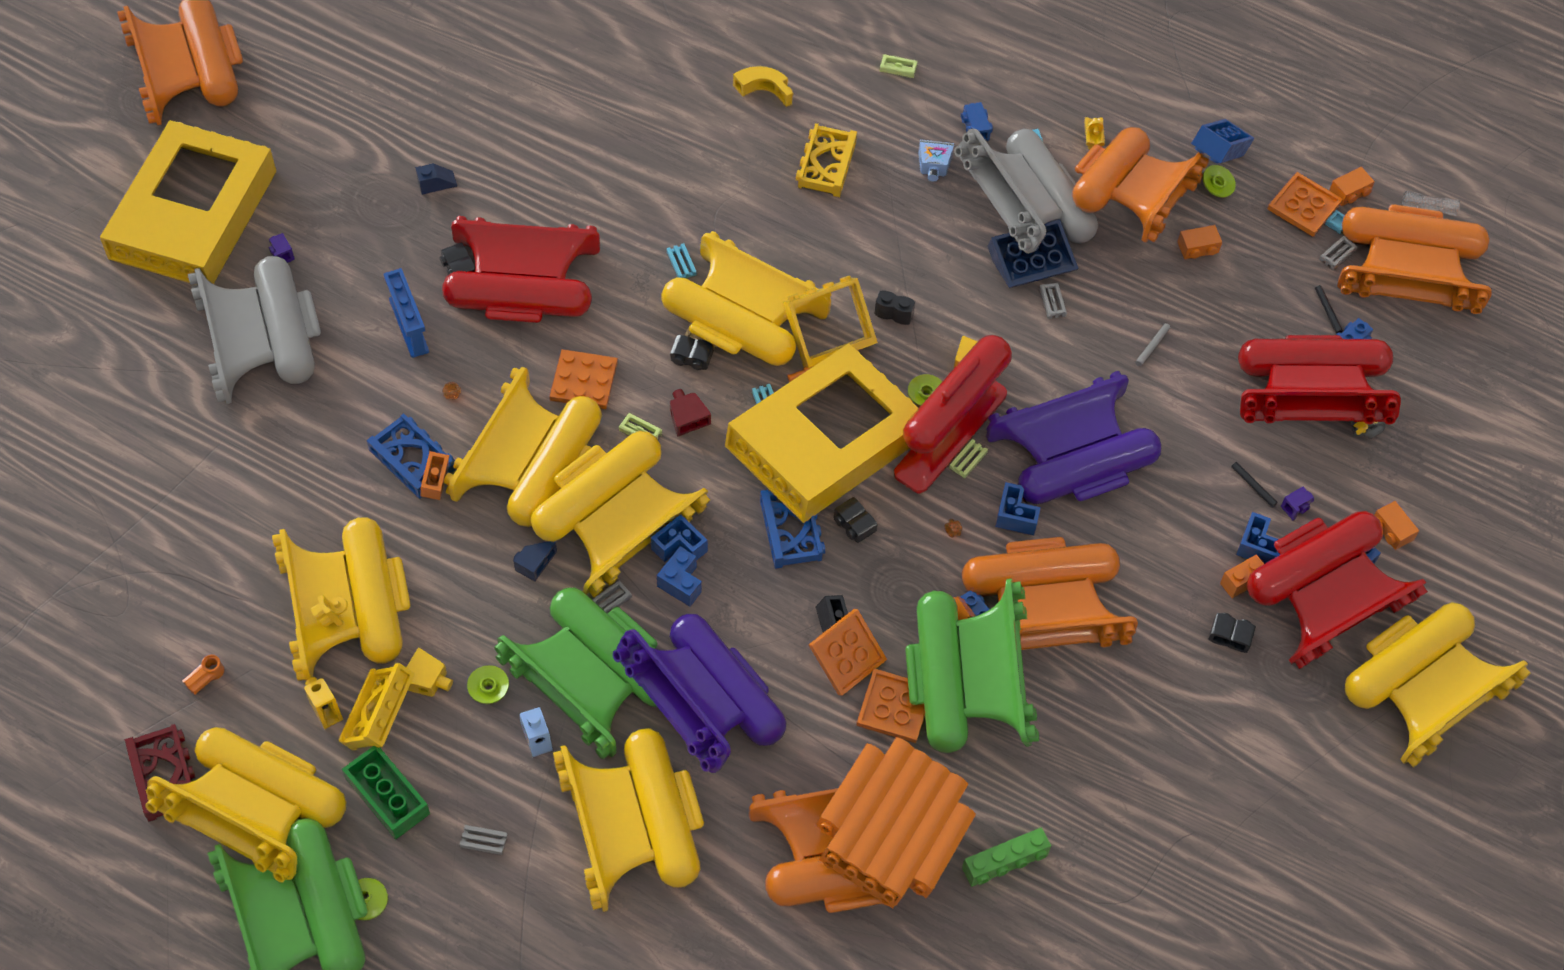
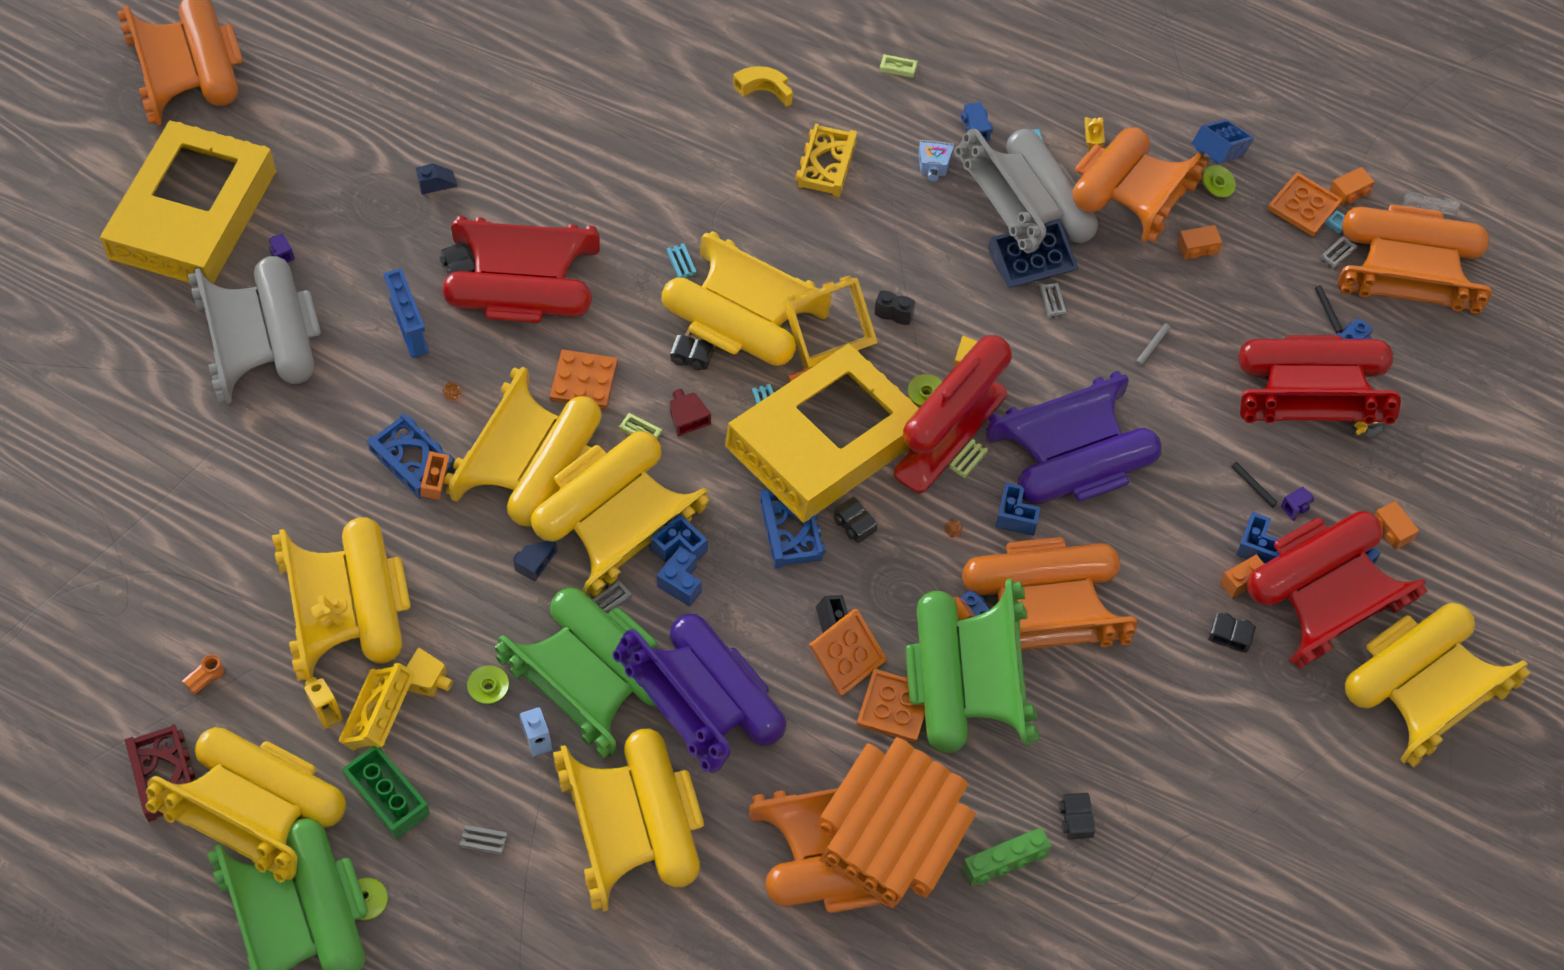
none -> black brick [1059,792,1095,840]

